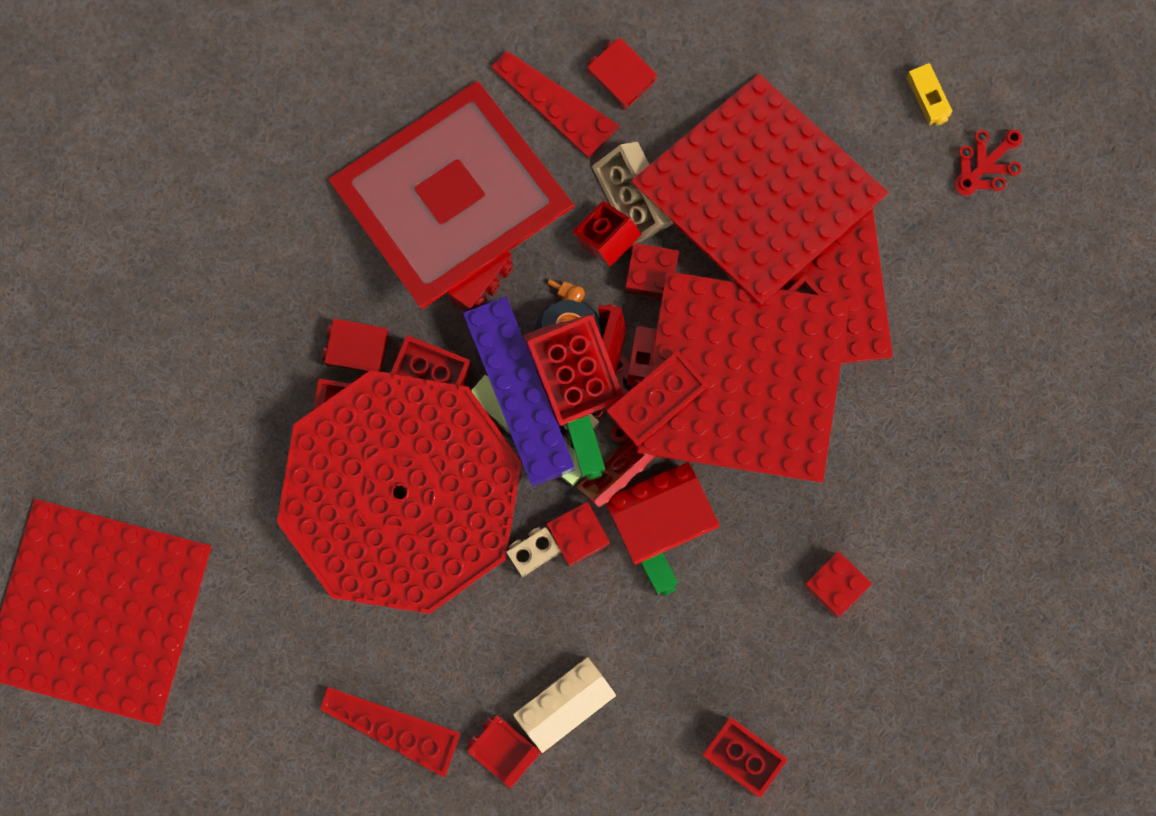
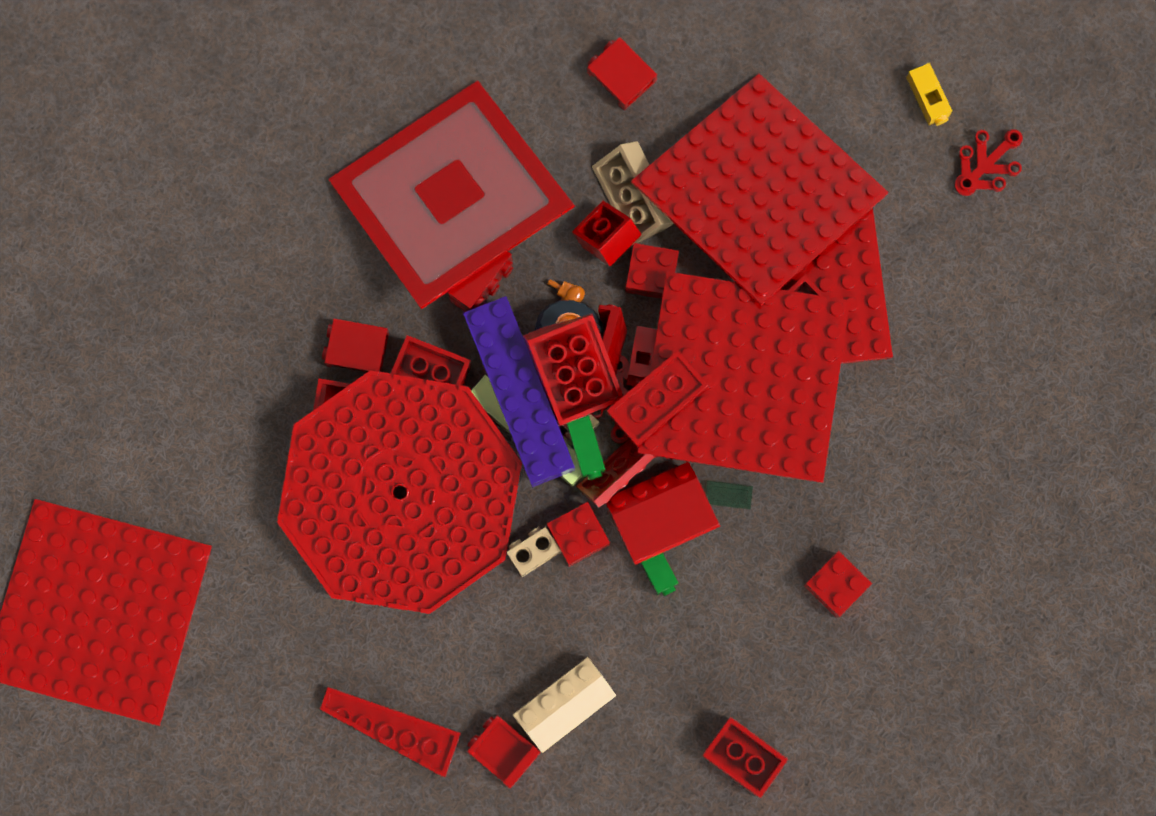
red wing [492,51,619,159] -> none
none -> clear green tile [705,481,753,510]

